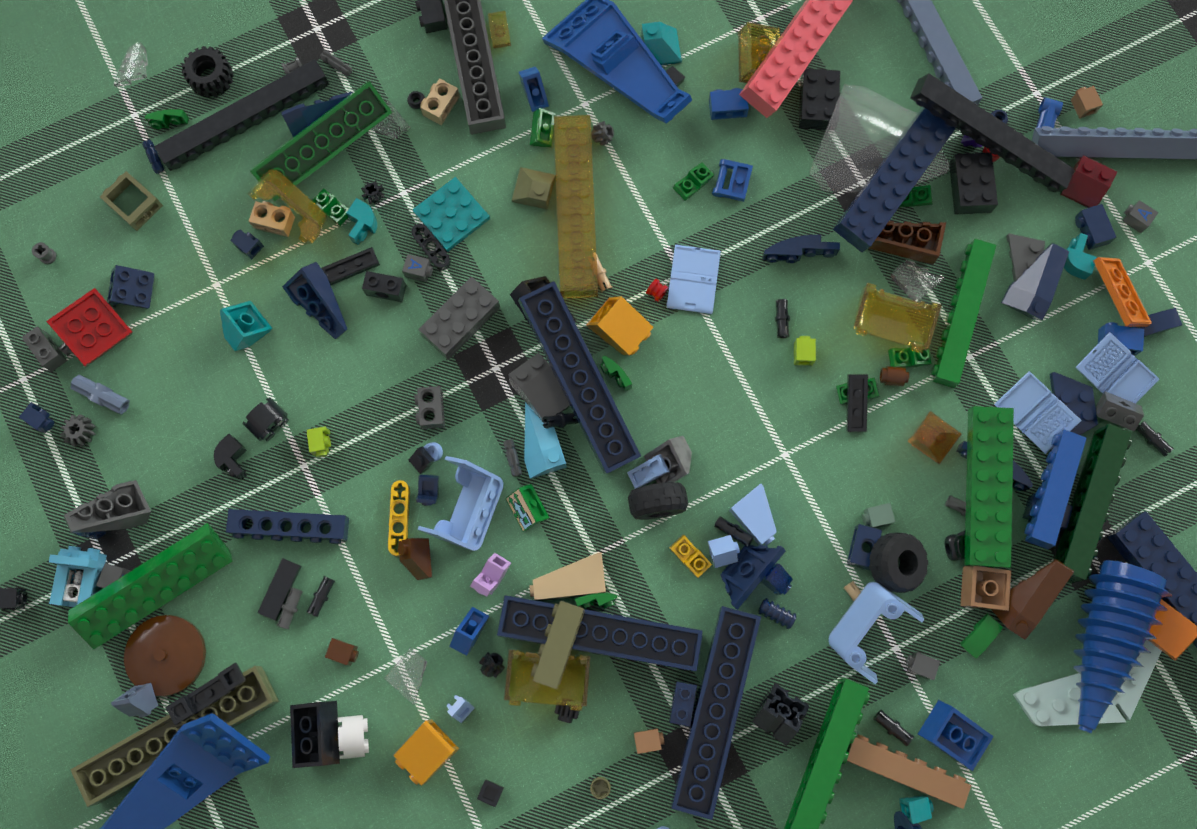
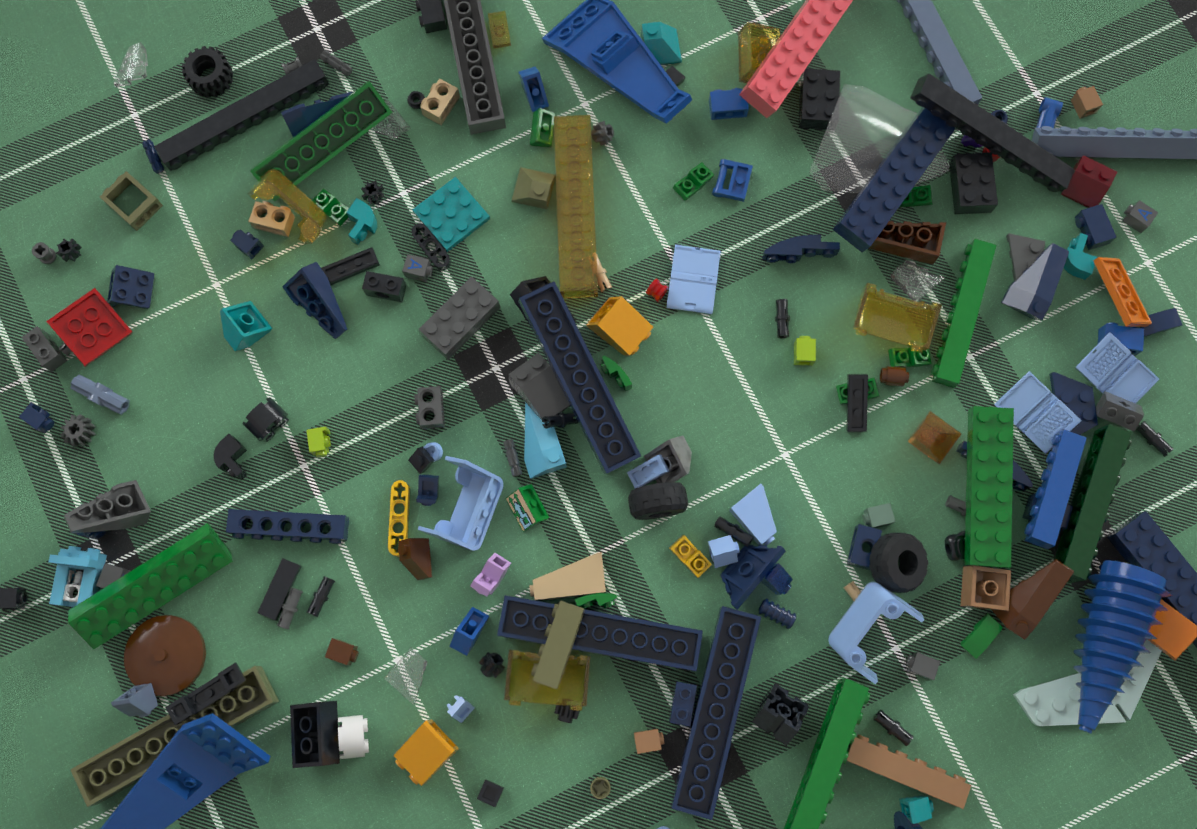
green slope [145,109,189,129] -> none
blue slope [918,700,994,771] -> none
none -> black gear [56,239,82,262]

